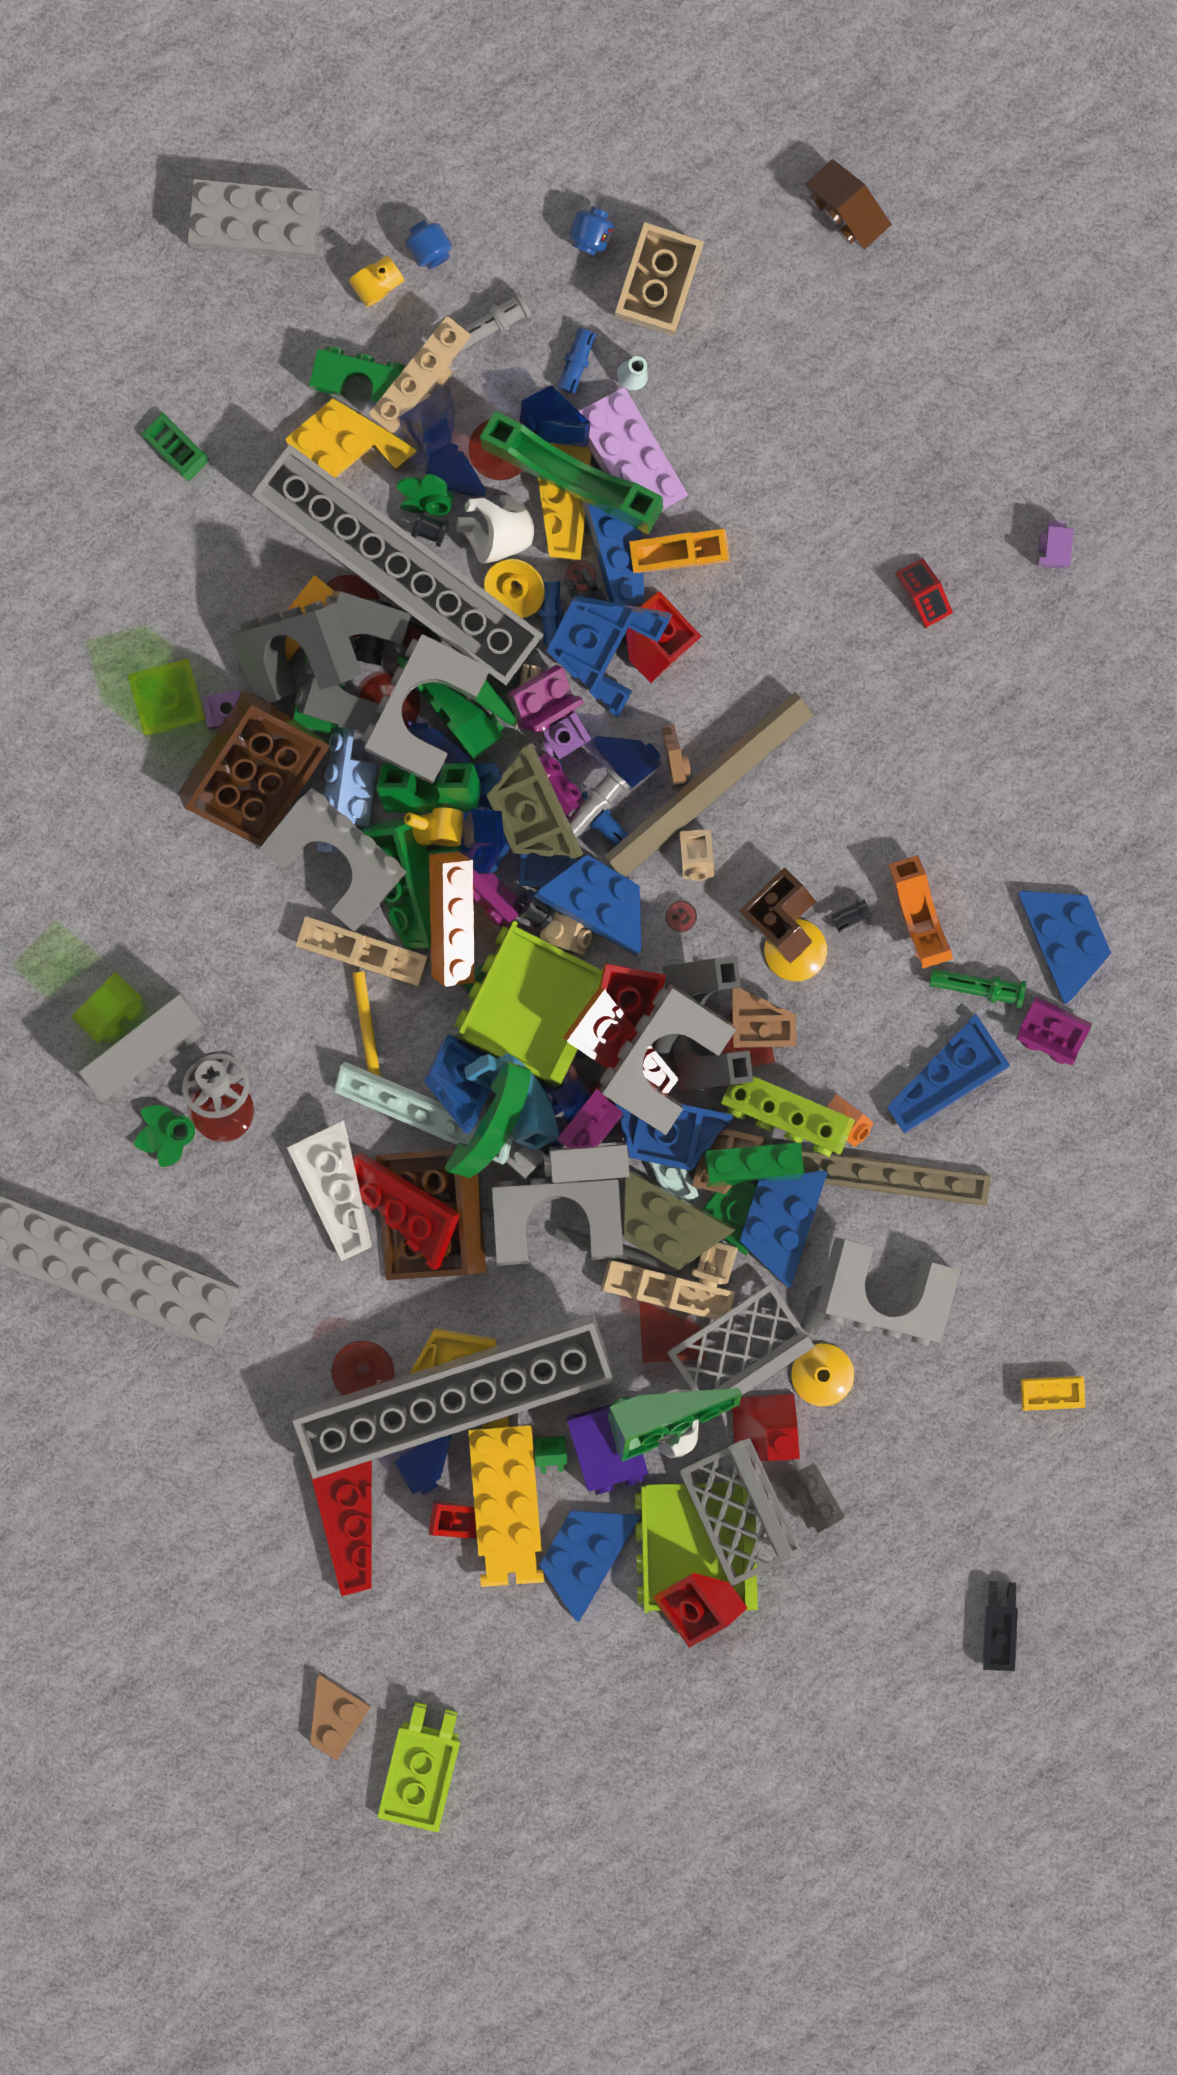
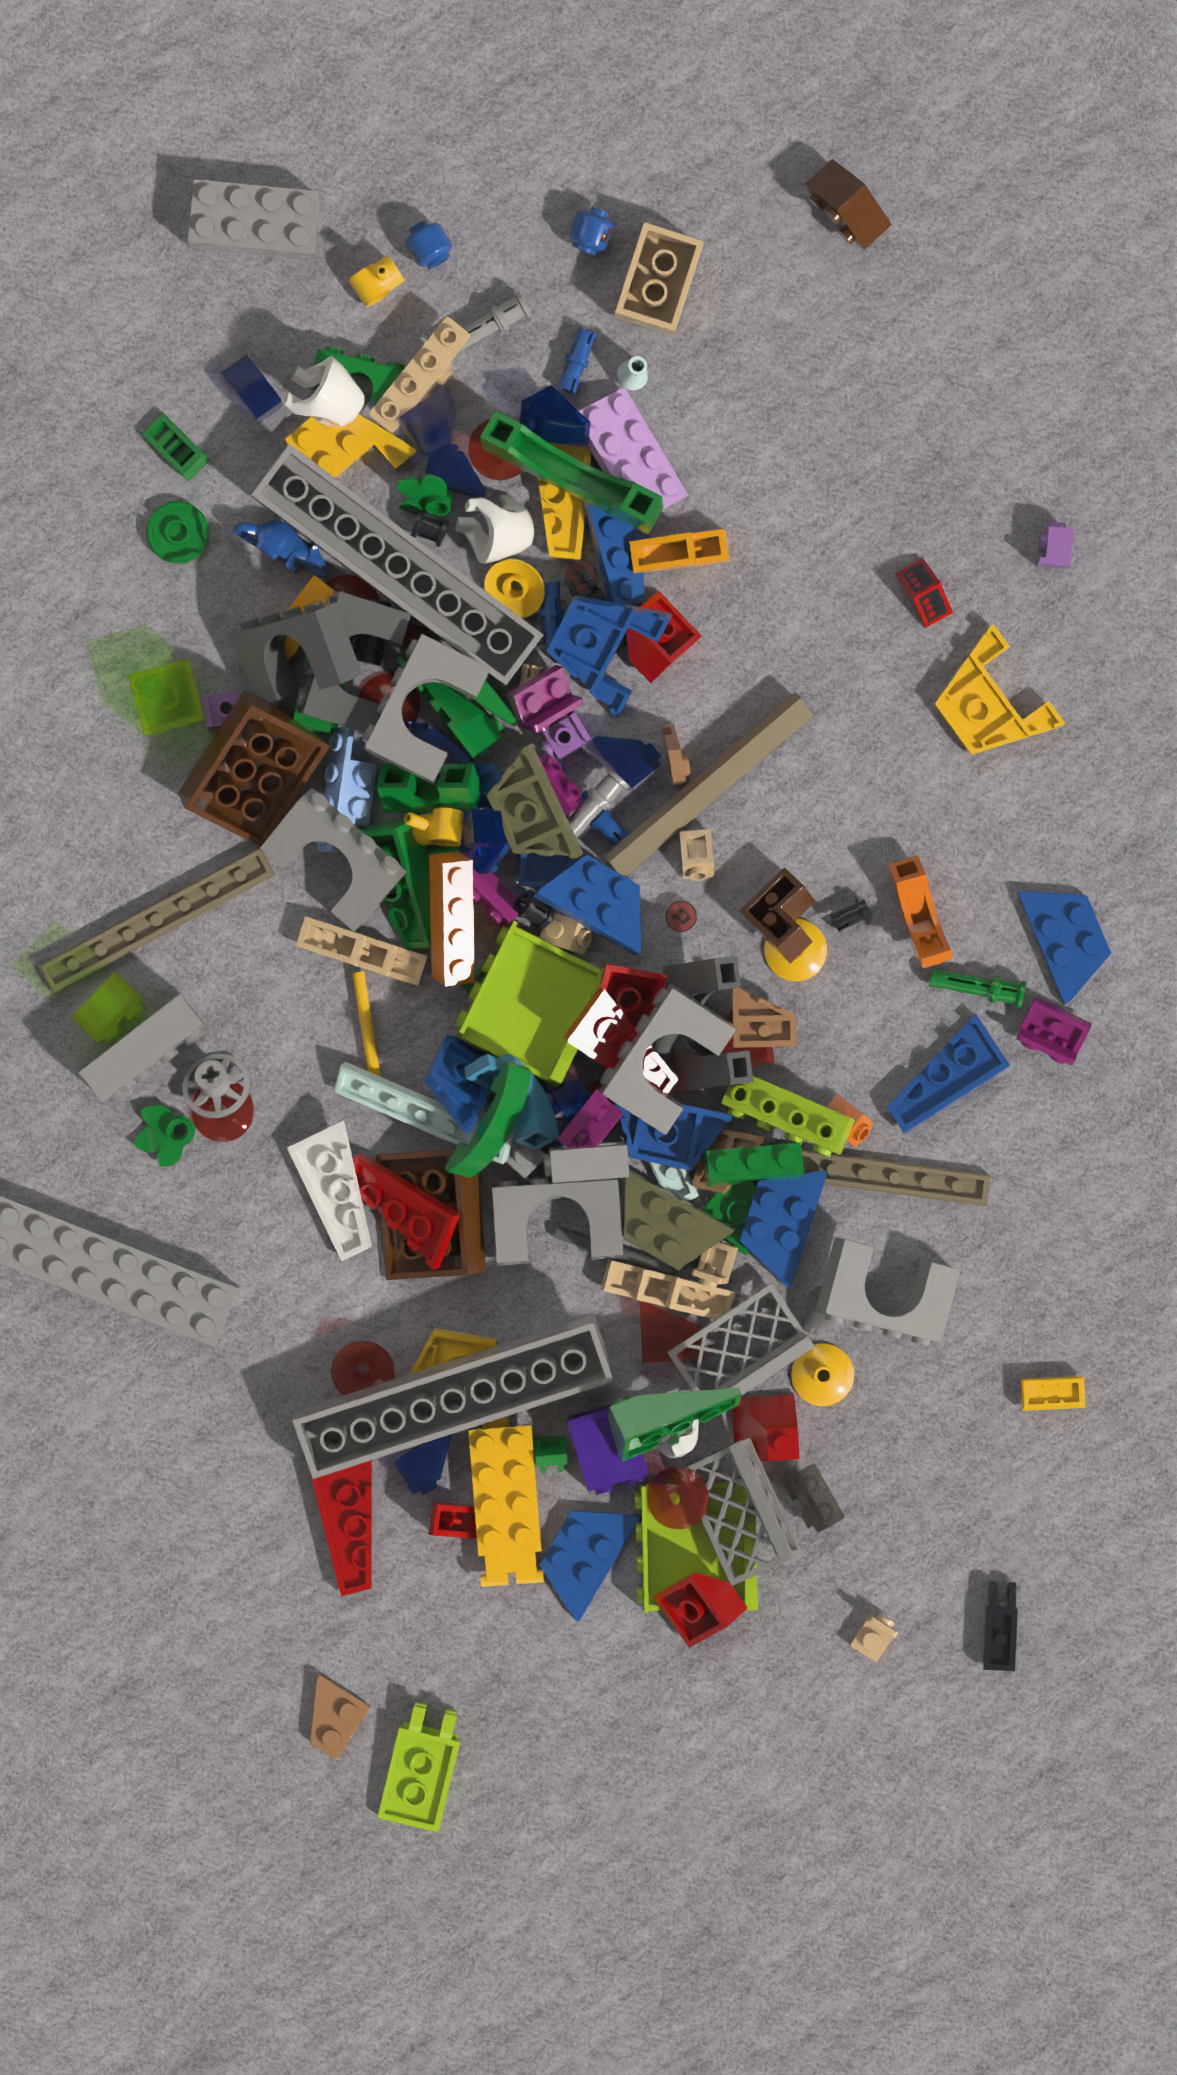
none -> dark tan tile [38,847,276,993]
none -> green tile [146,501,209,564]
none -> clear blue slope [221,354,284,424]
none -> blue animal [233,520,328,578]
none -> white piece [284,356,365,427]
none -> clear red dish [647,1466,709,1529]
none -> tan bracket [849,1613,898,1663]
none -> yellow wing [934,624,1066,755]

